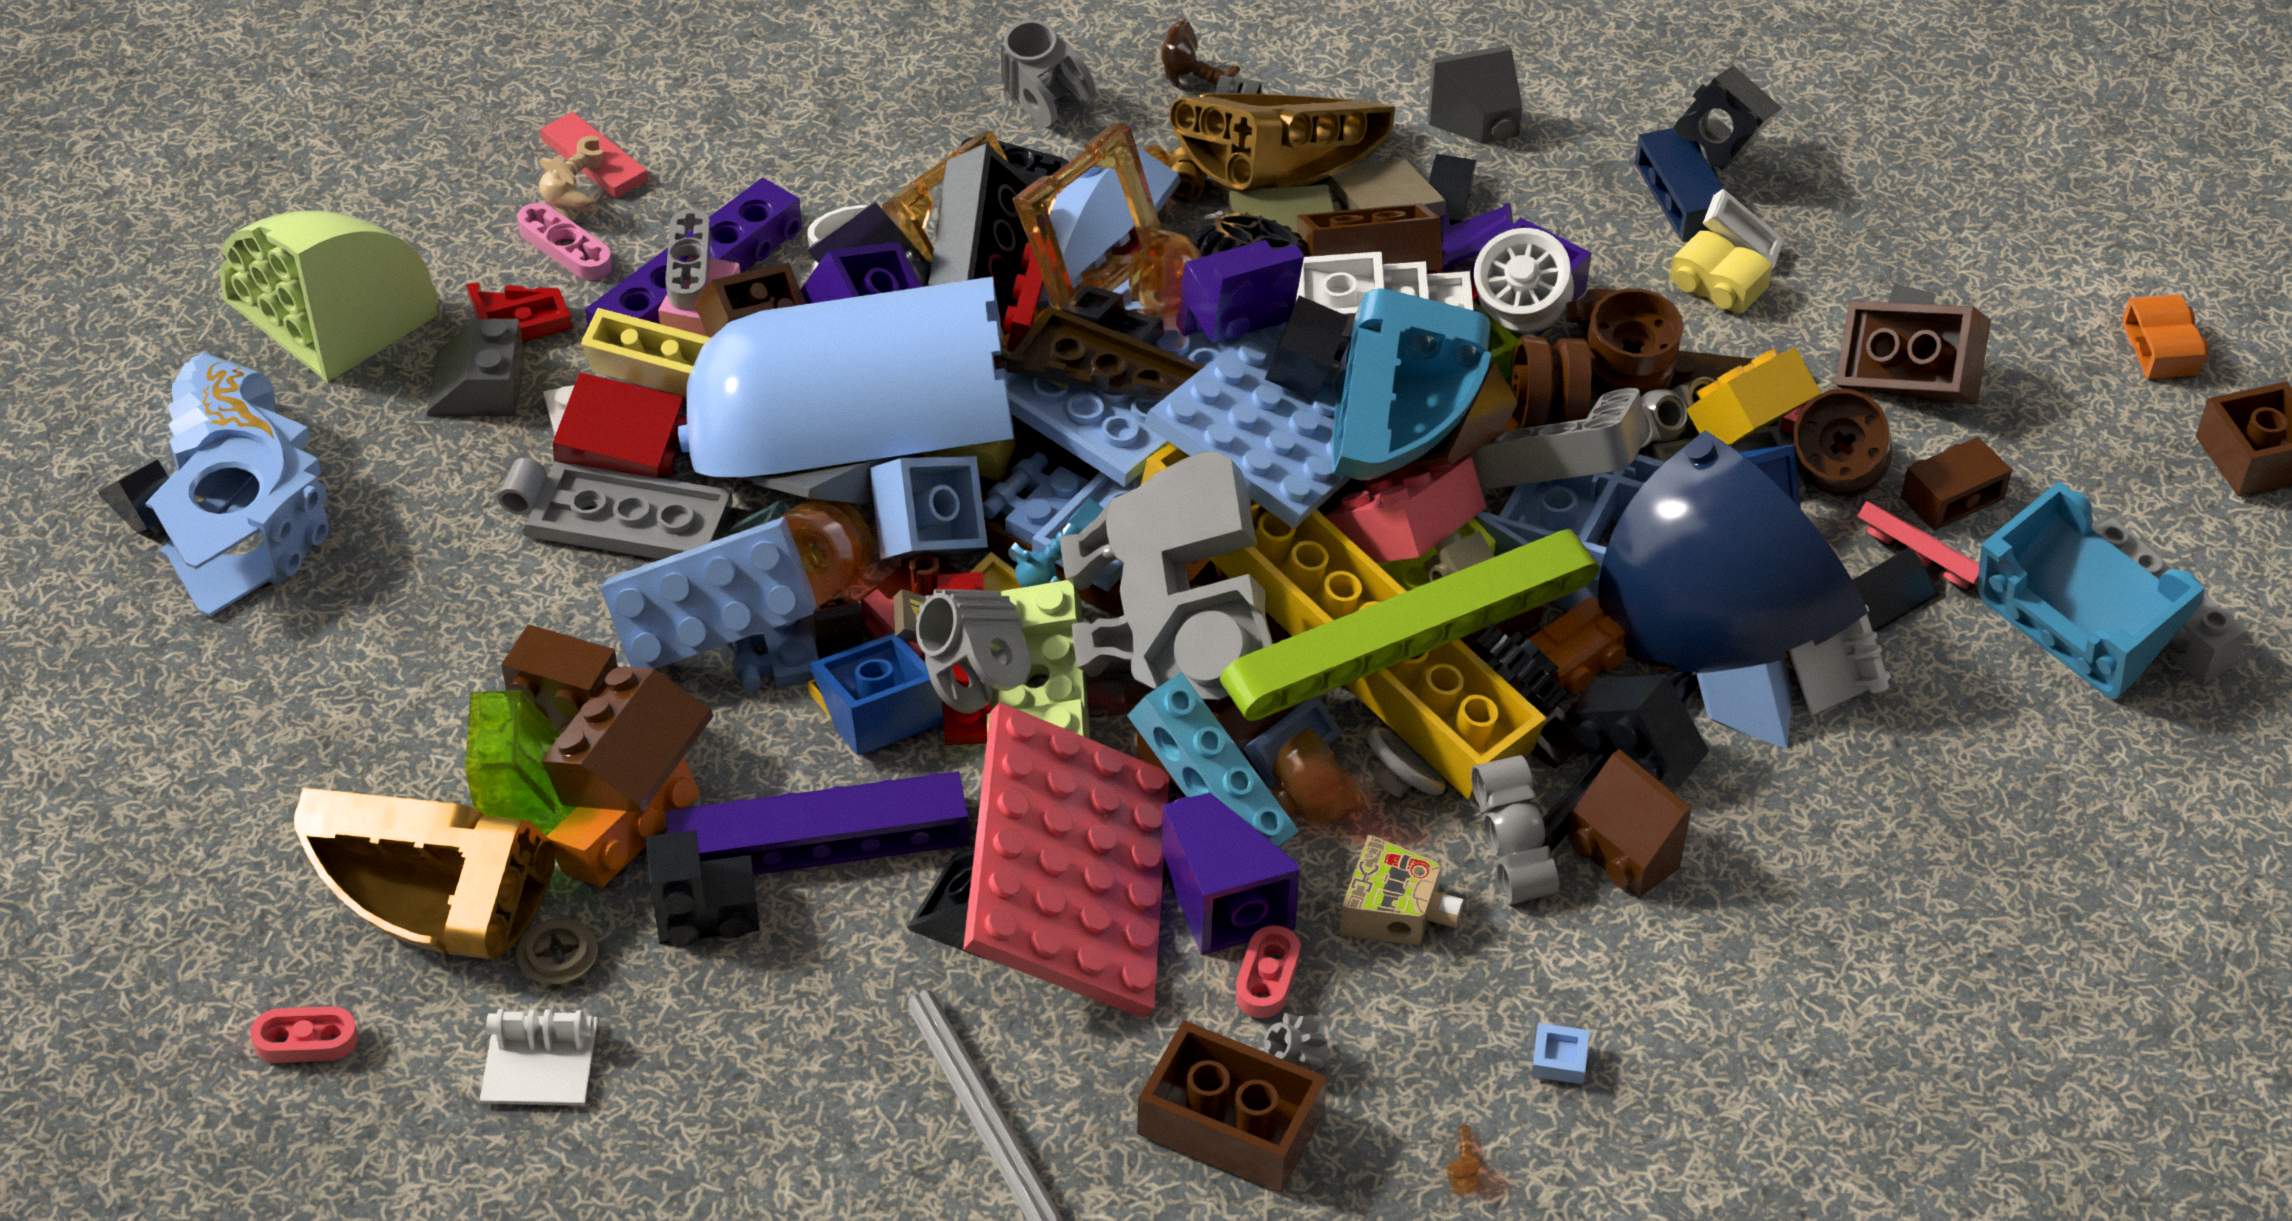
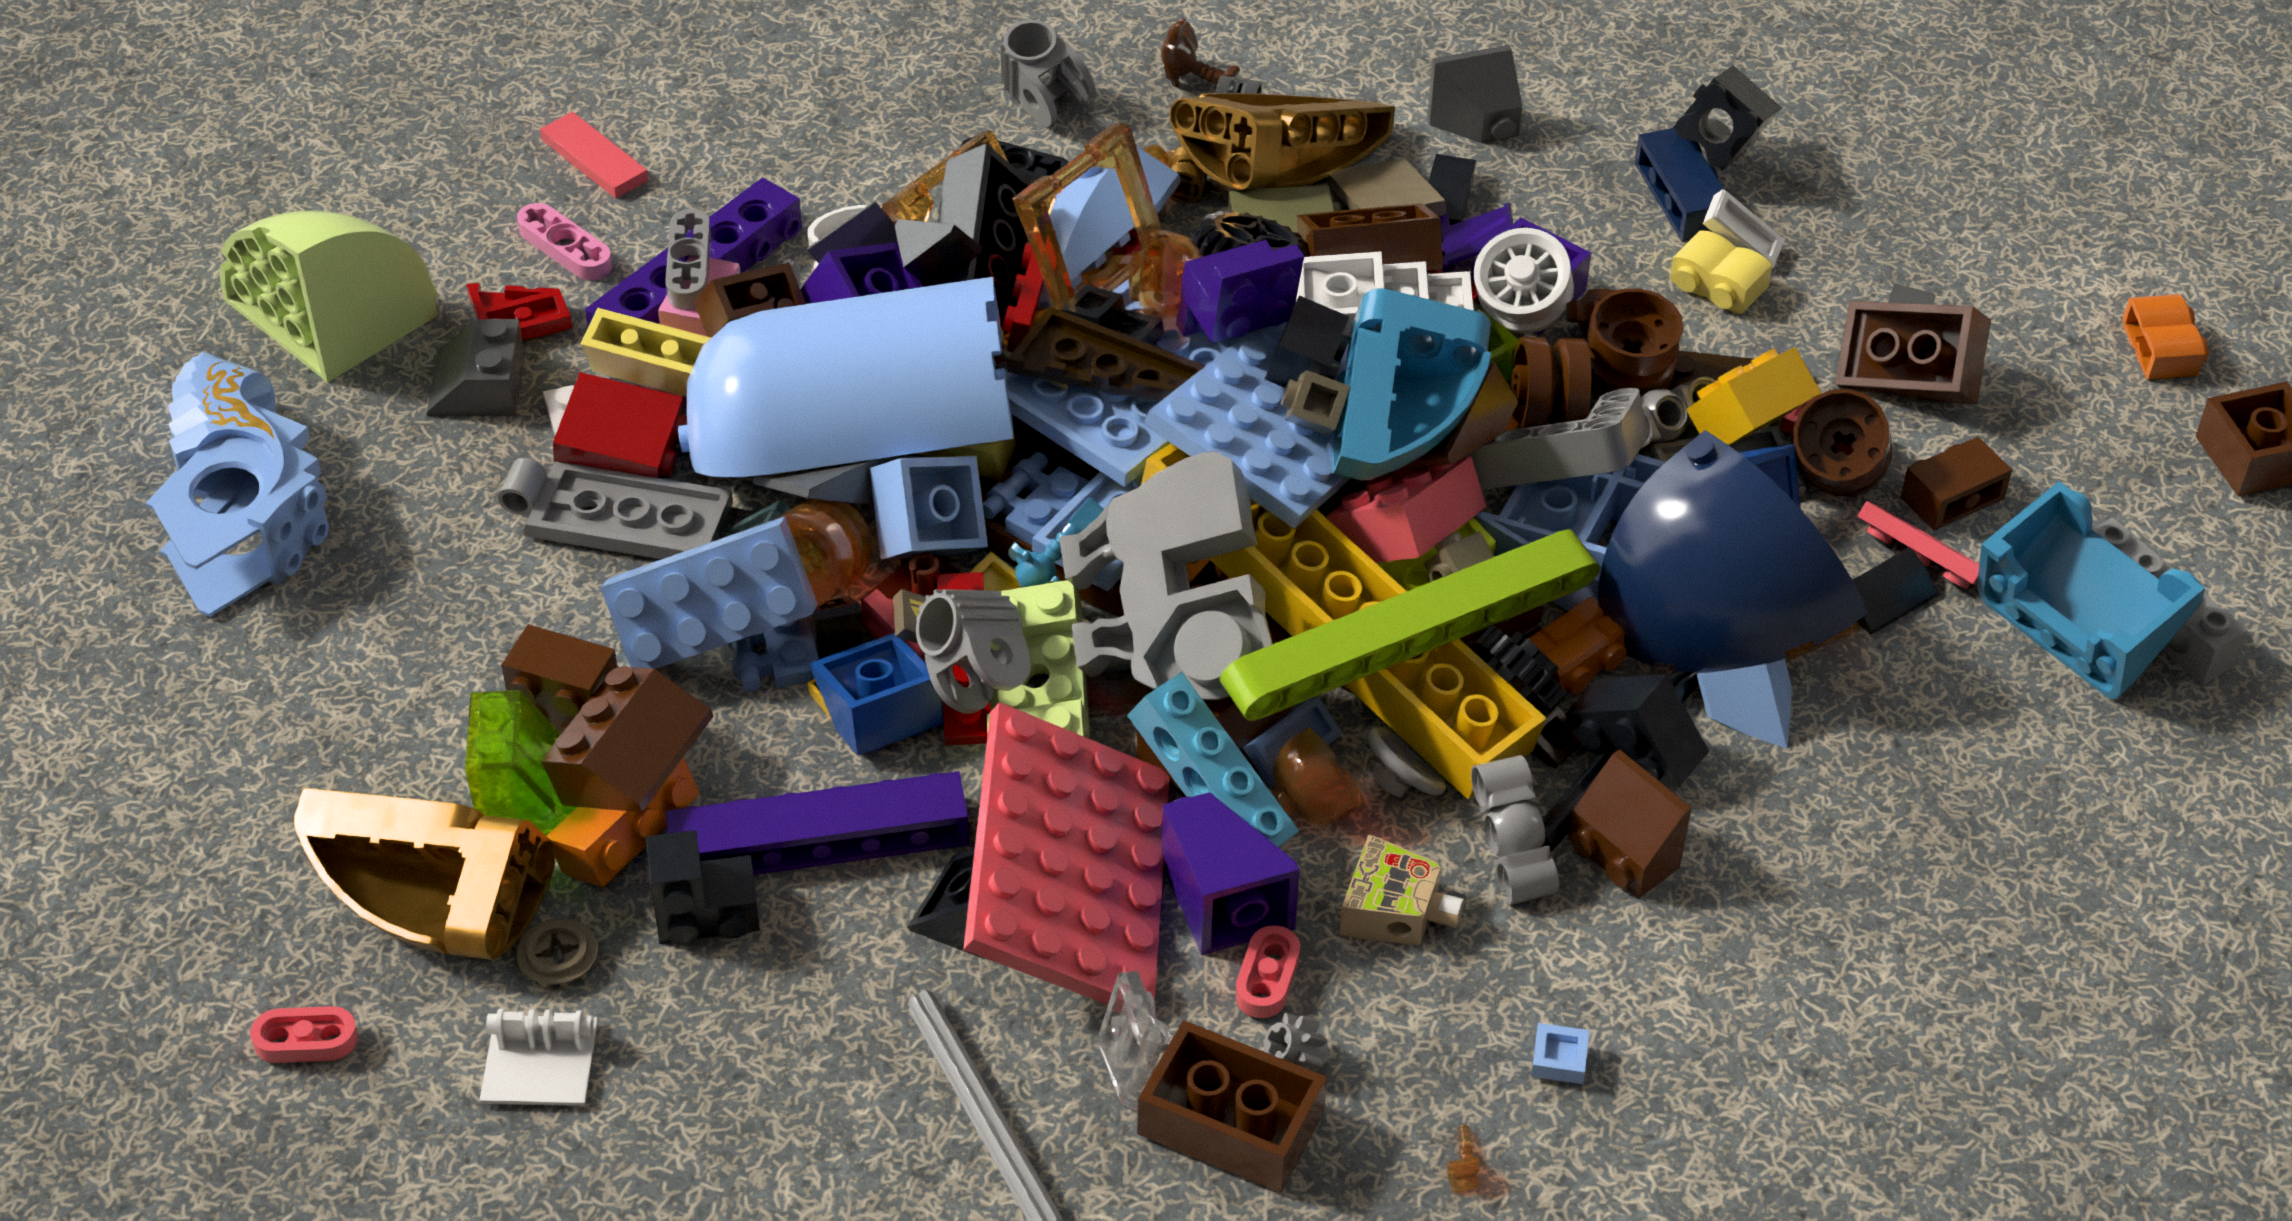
black slope [98,459,169,535] -> none
tan piece [539,136,603,221] -> none
white hinge [1789,605,1891,715] -> none
none -> black slope [895,219,983,286]
none -> clear plate [1097,971,1172,1111]
none -> dark tan brick [1281,370,1350,435]

